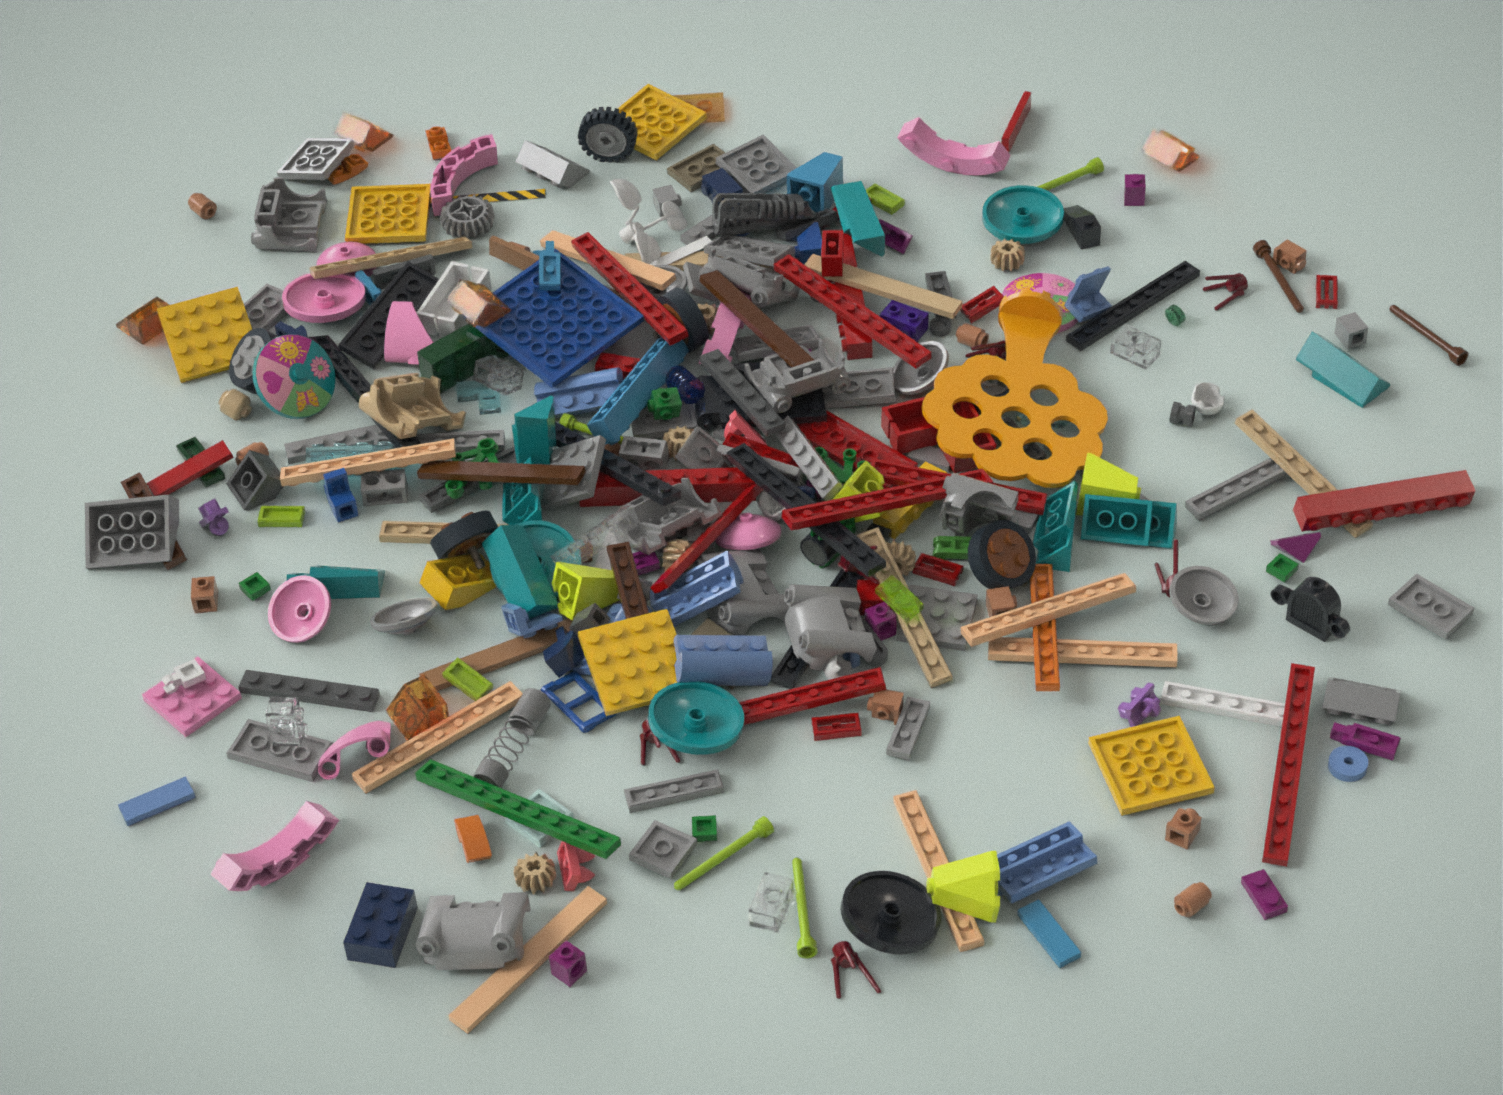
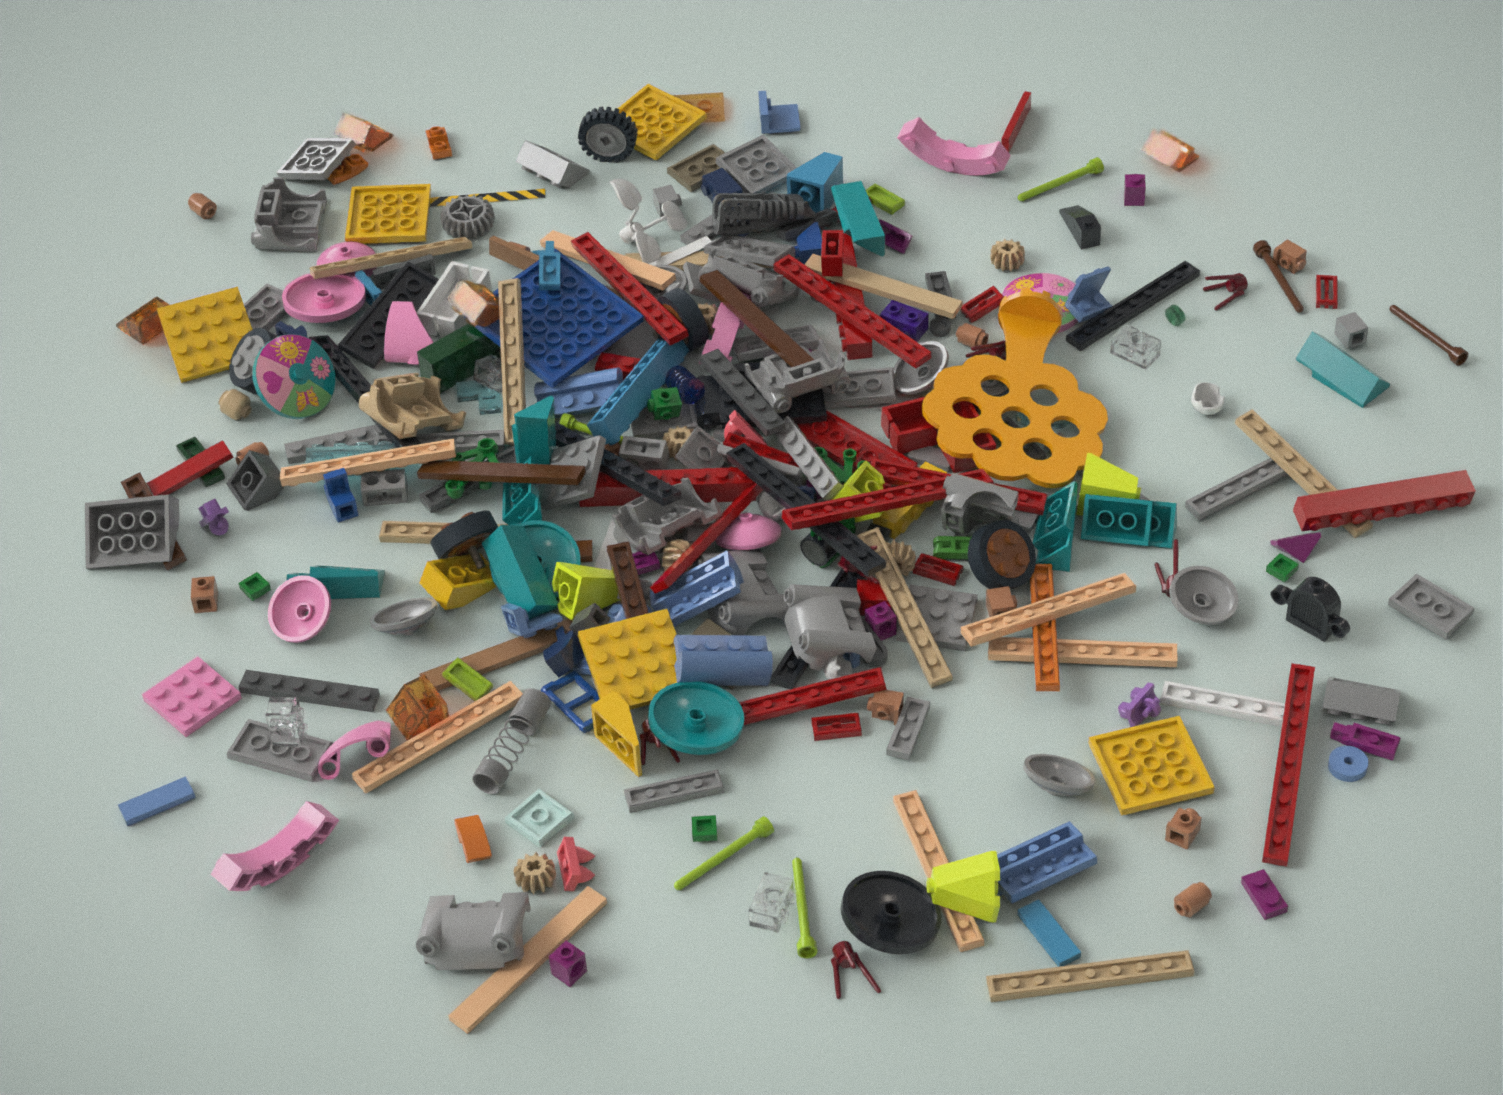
white plate [162,659,206,695] -> none
lime tile [257,506,305,527] -> none
dark blue brick [343,882,418,968] -> none
green plate [415,759,621,859] -> none
bright pink brick [431,134,498,216] -> none
clear fence [550,506,638,565] -> none
light grey plate [629,820,697,879] -> none
clear neon green plate [875,575,924,622] -> none
teal dish [982,185,1064,244] -> none
dark grey wheel [1169,401,1196,427] -> none
none -> tan tile [498,278,526,447]
none -> yellow slope [591,691,642,777]
none -> medium blue bracket [758,91,800,134]
none -> tan tile [986,950,1194,1002]
none -> light grey dish [1023,754,1095,796]

